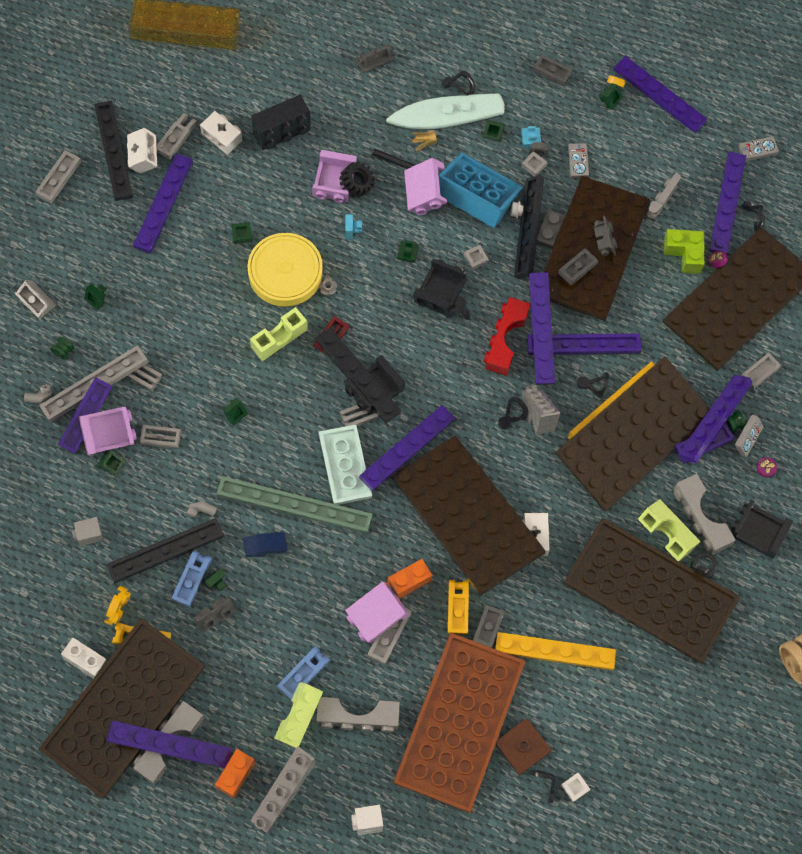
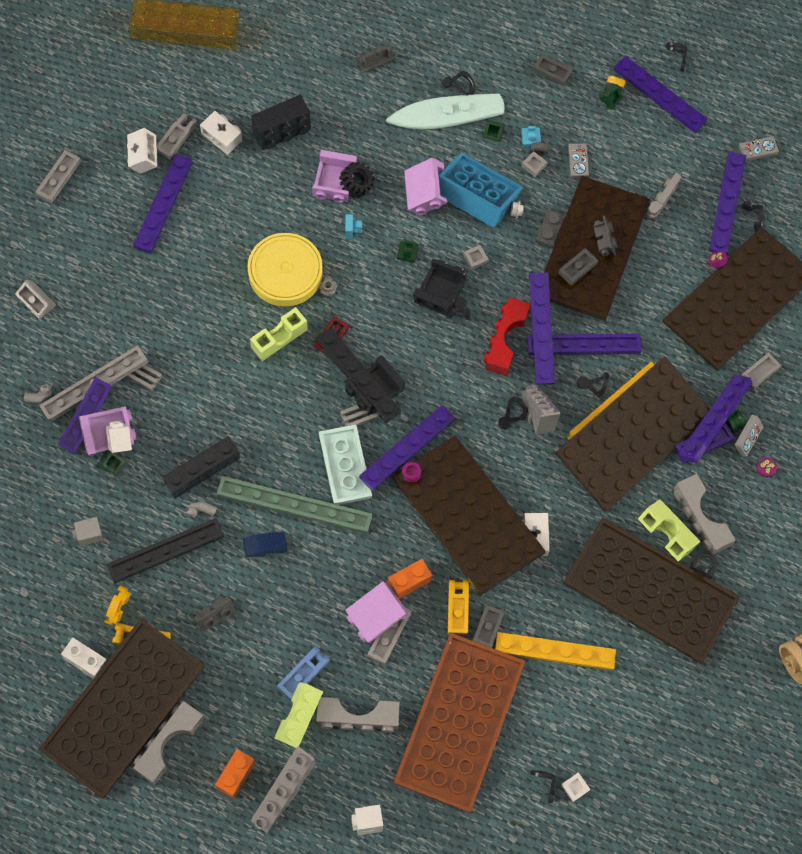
dark green wheel [50,336,74,360] -> none
dark green tile [84,284,107,310] -> none
black plate [94,101,133,201] -> none
dark purple plate [106,721,232,769] -> none
light grey tile [140,425,181,449] -> none
medium blue plate [171,550,212,607] -> none
dark green tile [203,568,227,591] -> none
dark green tile [222,398,248,426] -> none
dark green tile [232,222,252,244] -> none
black bar [372,149,439,175] -> none
pearl gold piece [412,130,440,151] -> none
reddish brown plate [495,718,552,776] -> none
black plate [514,174,544,279] -> none
lime brick [664,229,704,274] -> none
black panel [731,500,794,559] -> none
none -> white brick [105,421,132,453]
none -> black brick [163,436,240,499]
none -> magenta tile [402,462,422,482]
none -> black piece [666,42,688,72]

